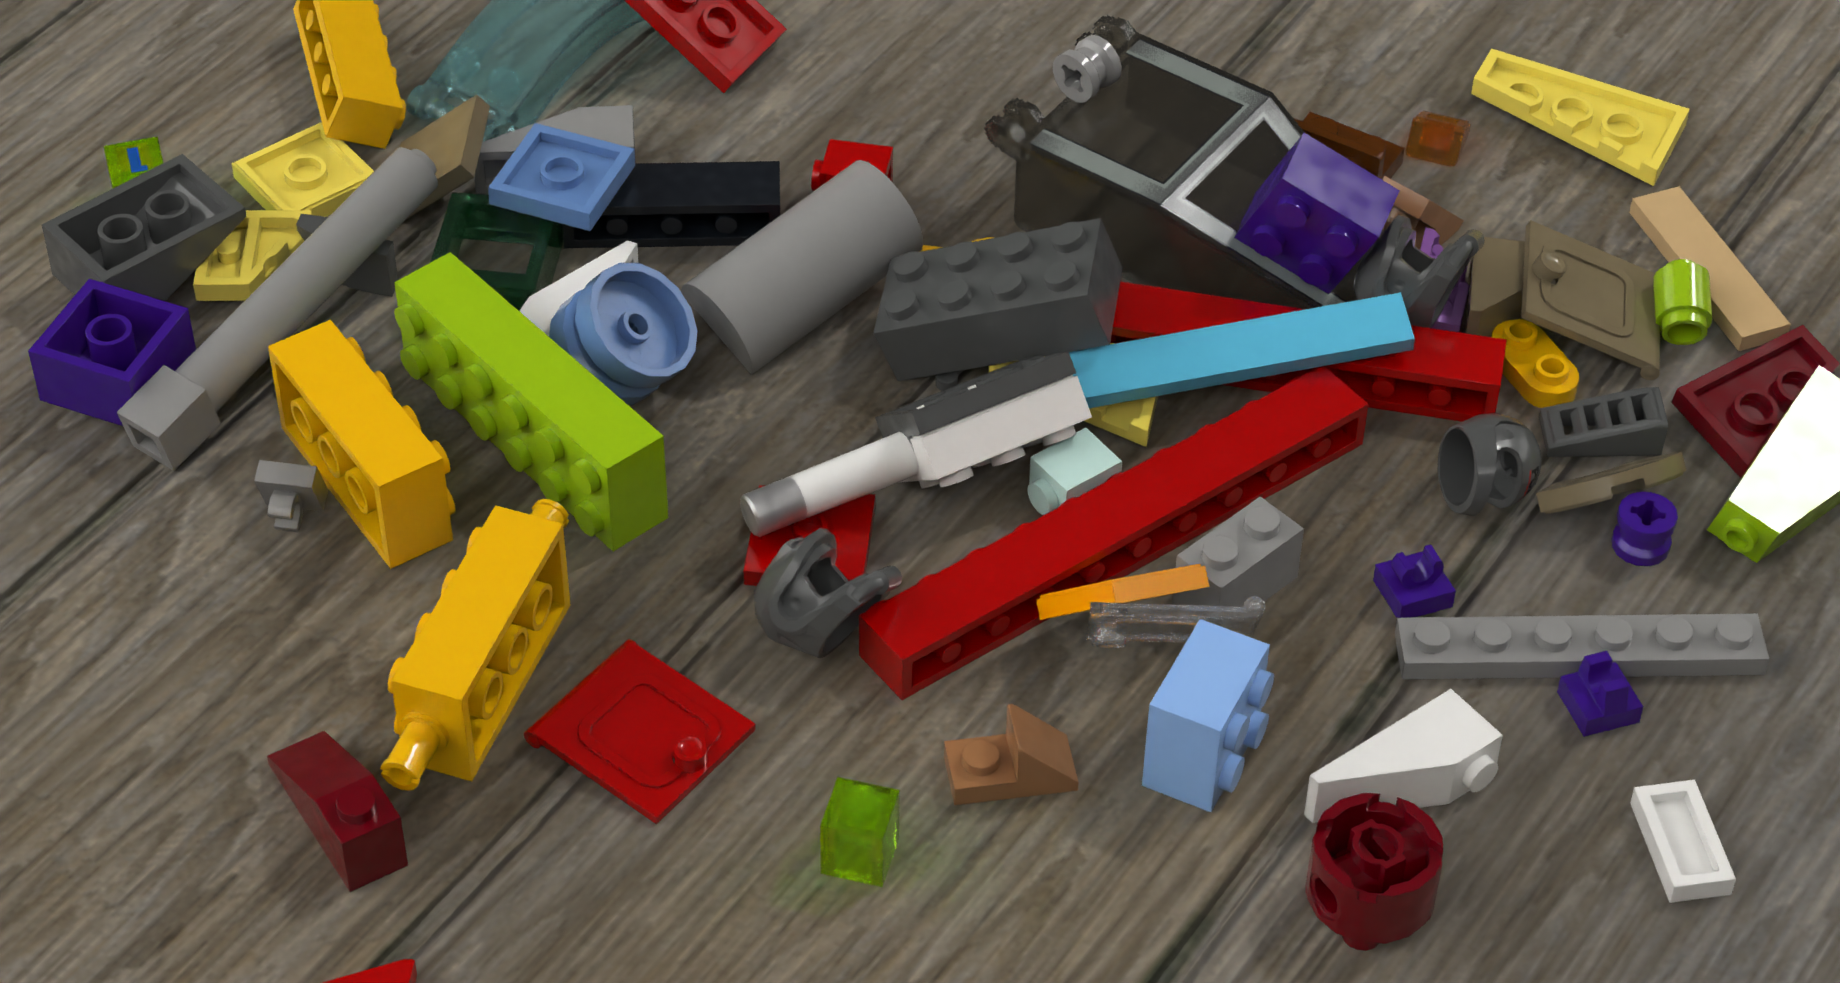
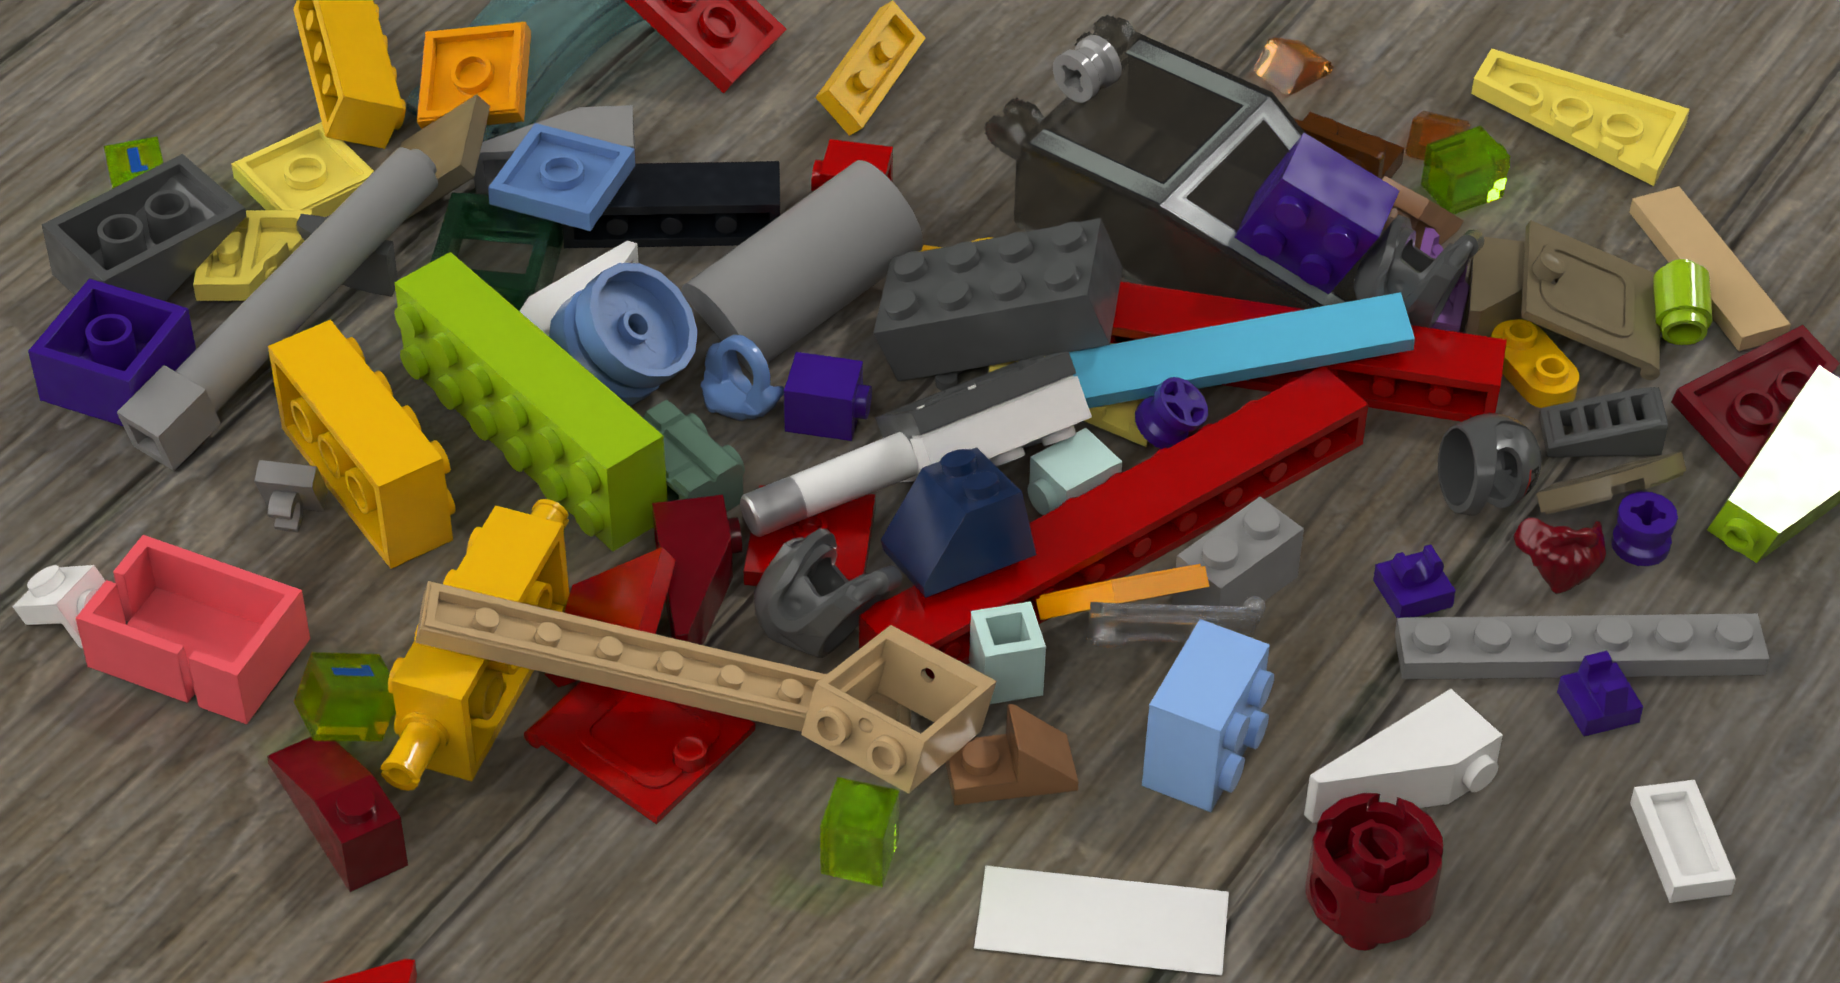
none -> white bracket [12,565,105,649]
none -> coral piece [76,535,310,724]
none -> clear neon green brick [293,652,396,741]
none -> tan tile [415,581,911,732]
none -> light orange tile [417,22,531,129]
none -> red tile [545,547,676,688]
none -> sand green brick [643,400,745,512]
none -> dark red slope [652,494,742,645]
none -> medium blue piece [700,335,784,421]
none -> dark purple brick [784,352,872,441]
none -> tan window [801,625,997,794]
none -> yellow plate [815,0,926,136]
none -> dark blue slope [881,447,1037,598]
none -> light aqua brick [969,601,1046,704]
none -> white sticker [974,866,1229,976]
none -> dark purple wheel [1135,377,1208,449]
none -> clear orange slope [1254,38,1334,95]
none -> clear neon green brick [1421,125,1511,214]
none -> dark red piece [1513,517,1606,594]

